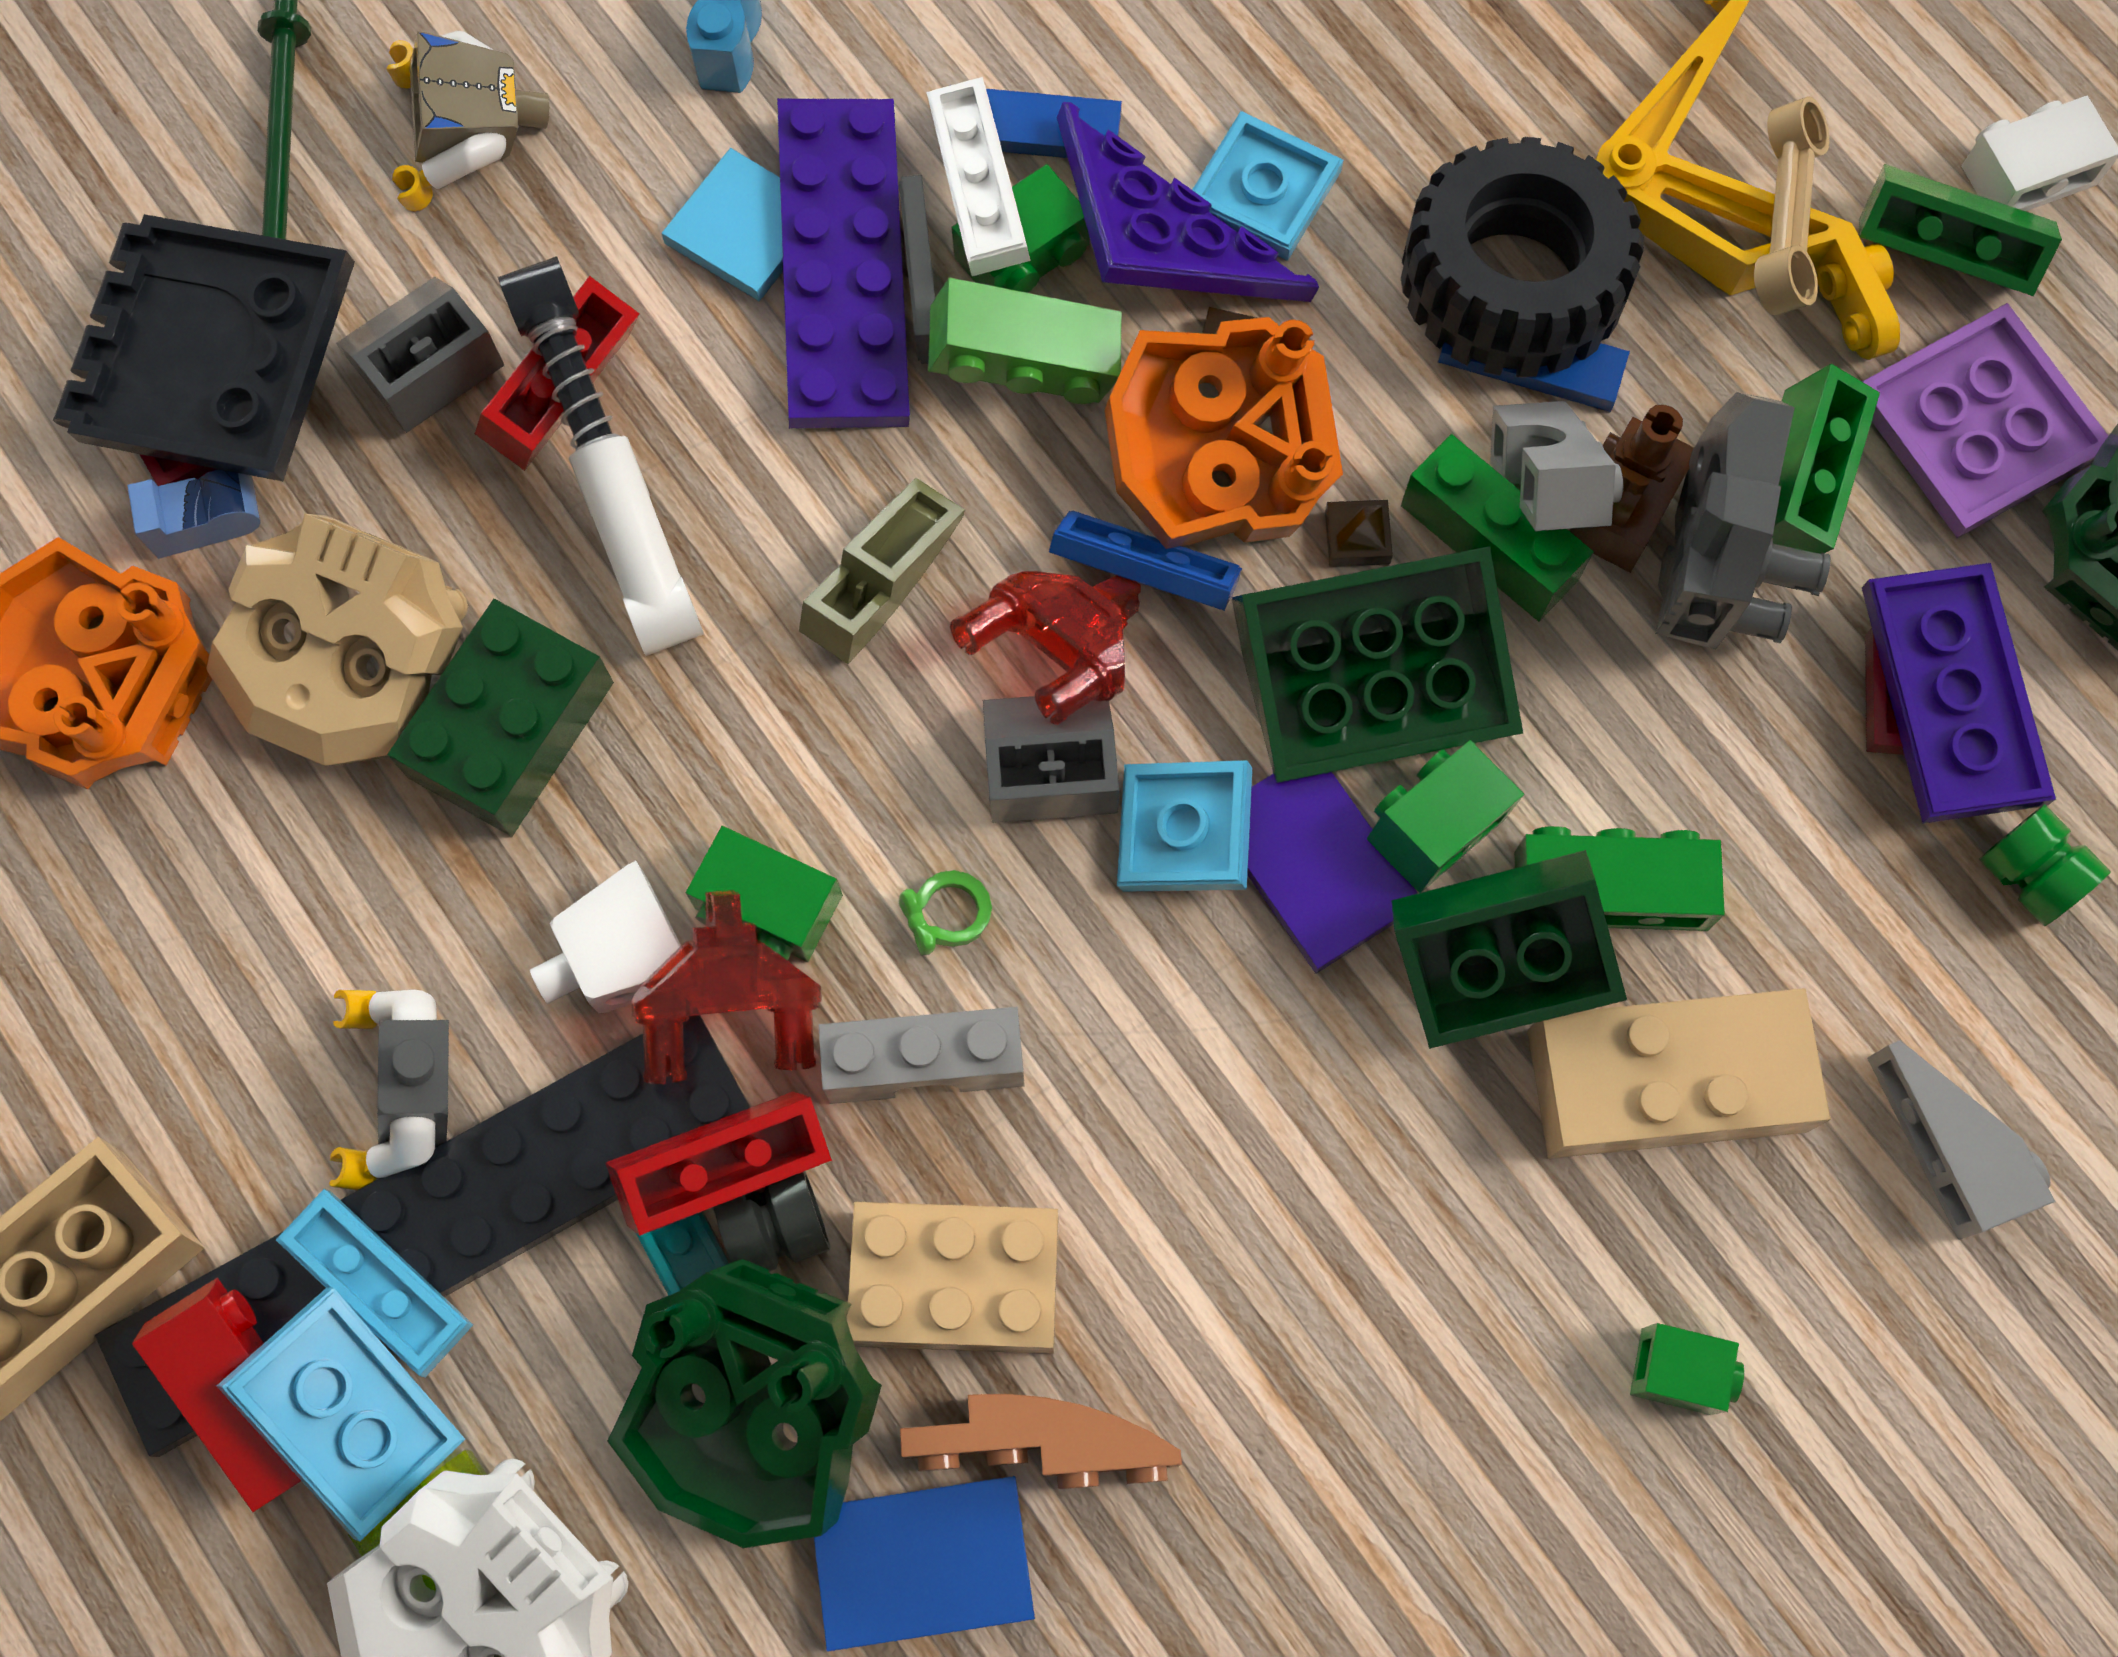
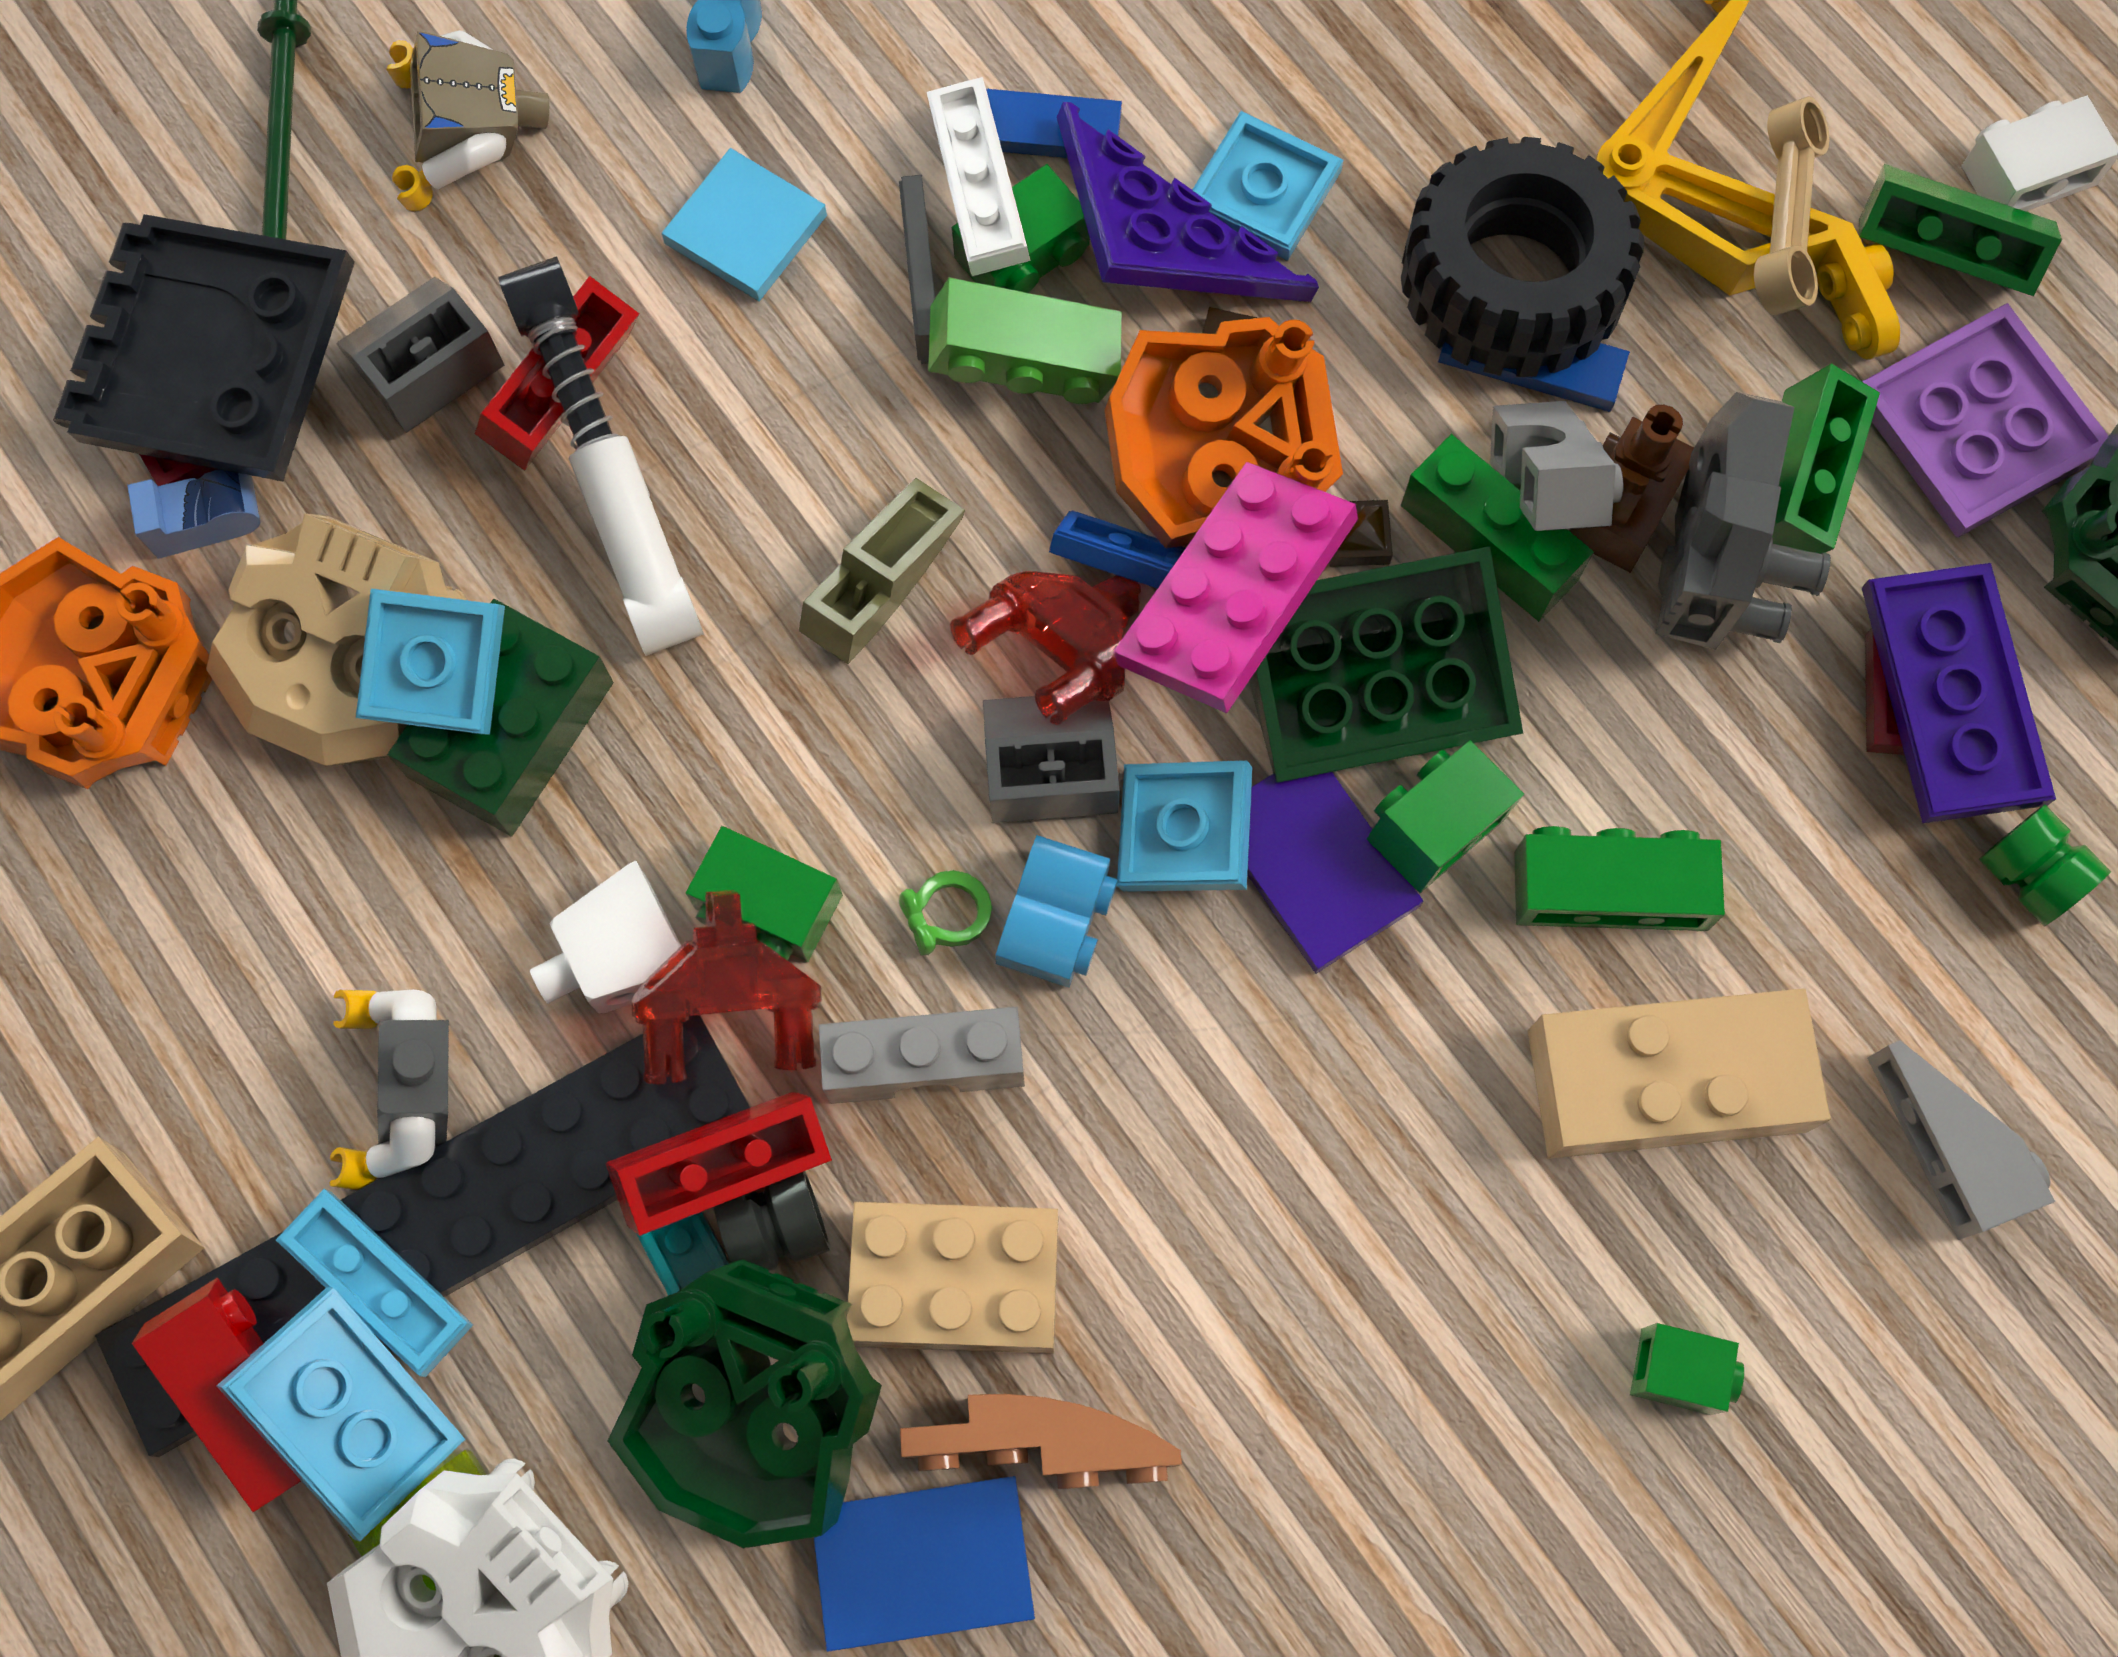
dark purple plate [777,98,910,429] -> none
dark green brick [1391,850,1627,1049] -> none
none -> medium azure tile [356,589,505,734]
none -> dark azure brick [995,835,1118,988]
none -> dark pink plate [1113,462,1358,713]

